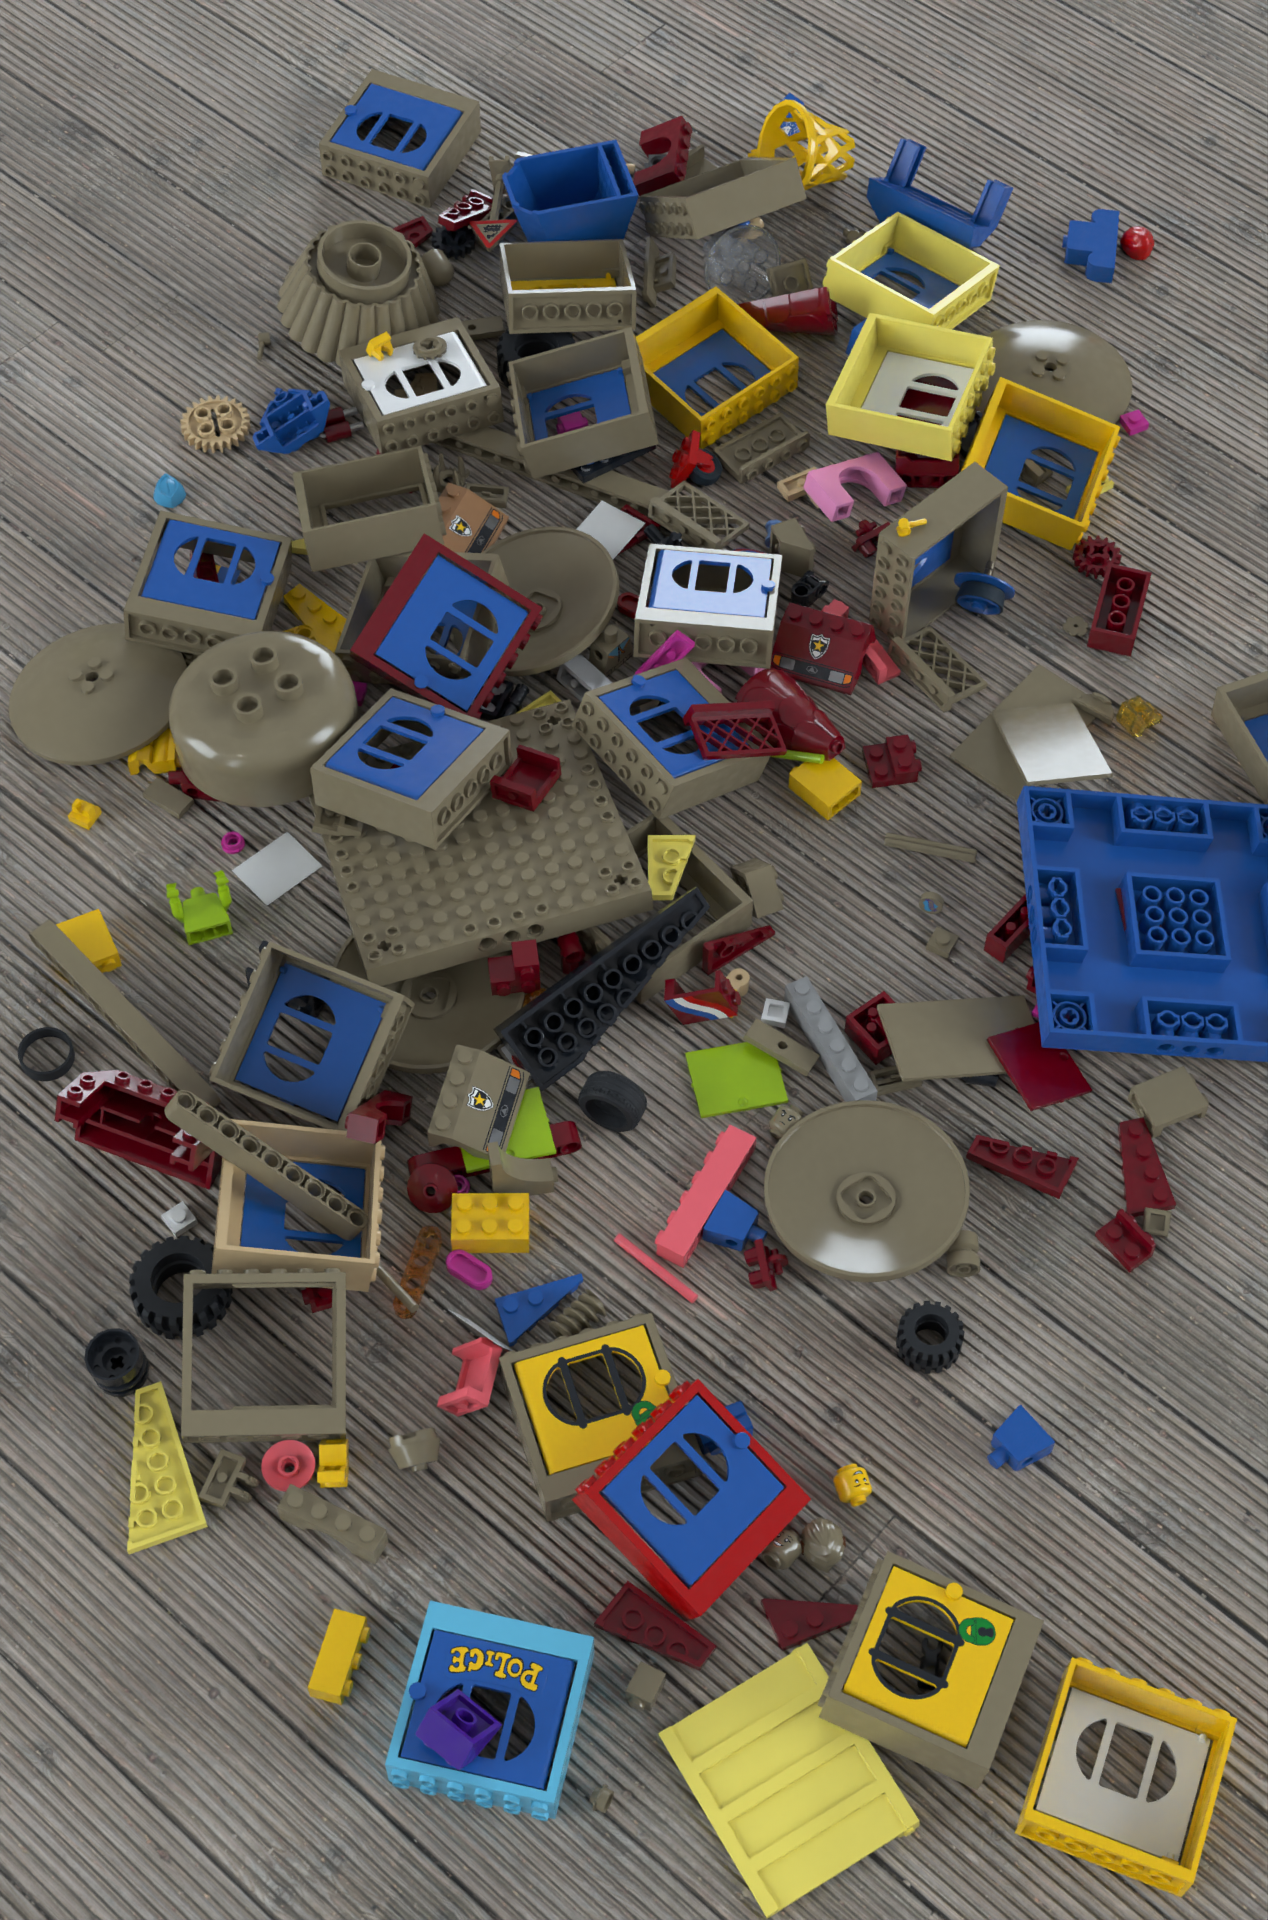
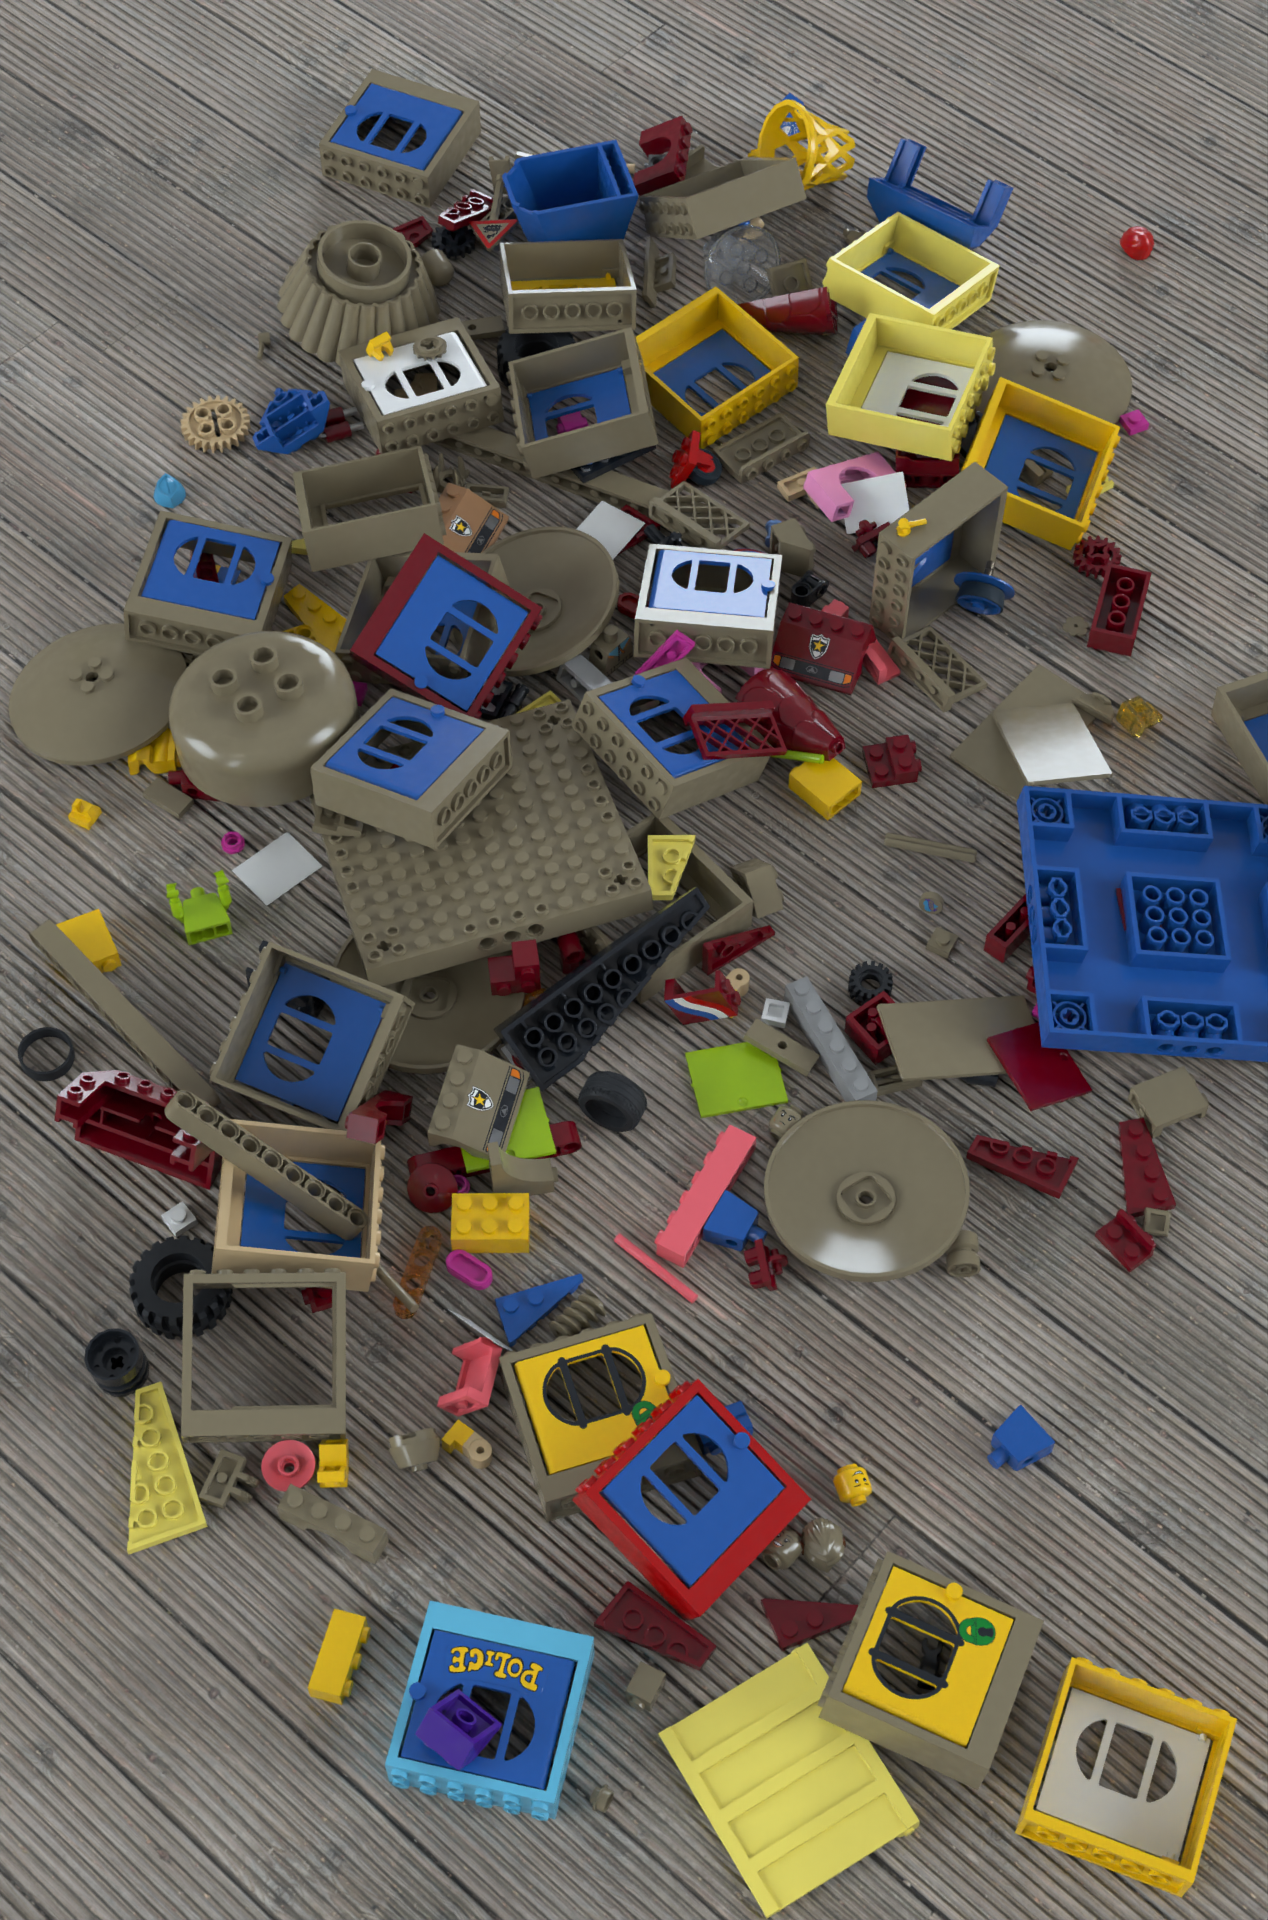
dark red panel [490,745,562,812] -> none
black tyre [896,1300,965,1374] -> none
blue brick [1062,209,1120,283] -> none
none -> leg [441,1419,492,1469]
none -> white sticker [841,472,909,534]
none -> black tyre [848,961,893,1005]

